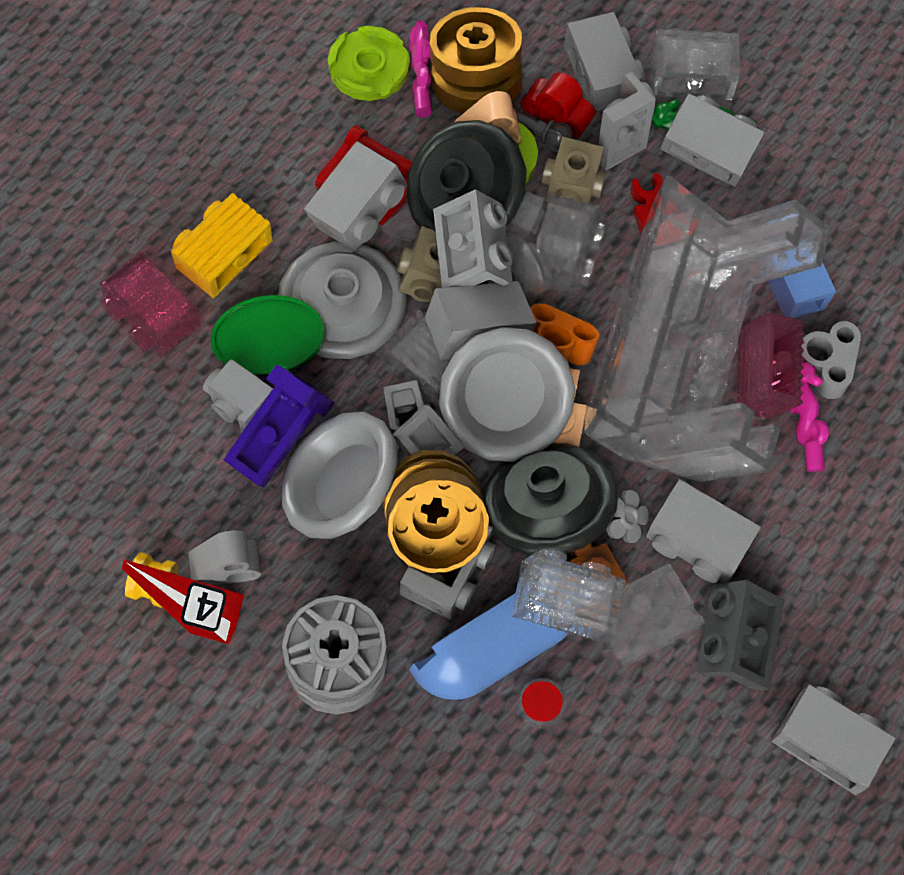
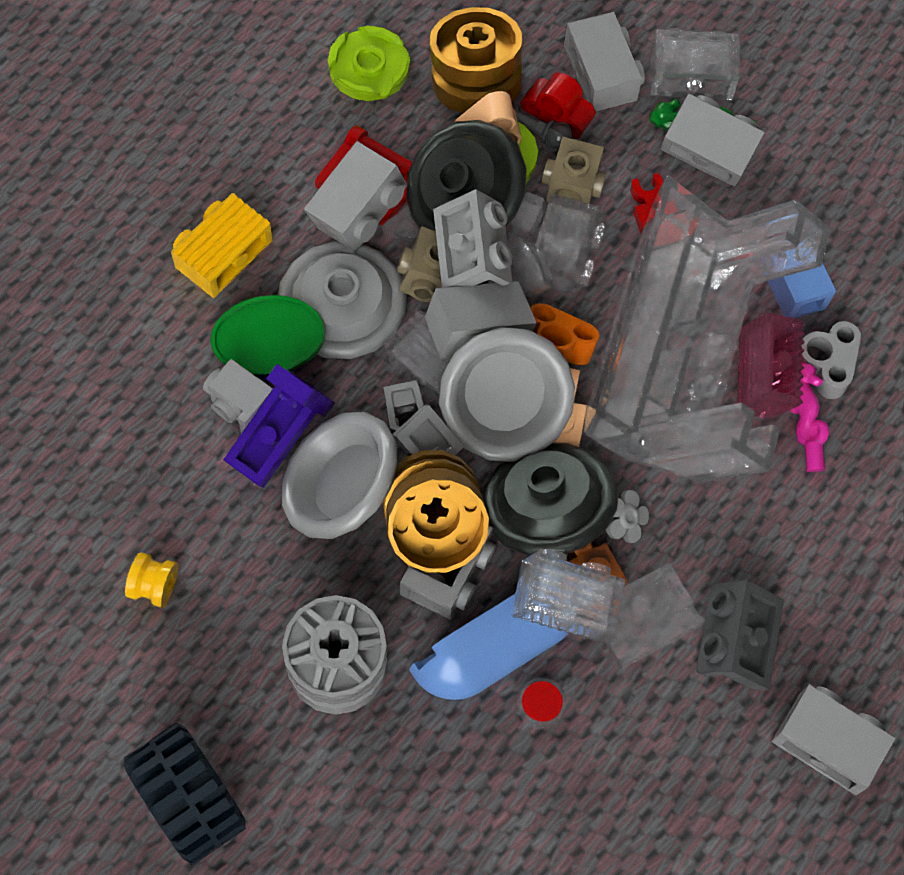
clear pink brick [99,252,202,359] -> none
sticker [121,559,244,644] -> none
light grey piece [188,530,261,586] -> none
dark pink animal [409,20,432,118] -> none
light grey bracket [598,71,656,171] -> none
light grey piece [646,479,761,583] -> none
none -> black wheel [124,722,246,865]

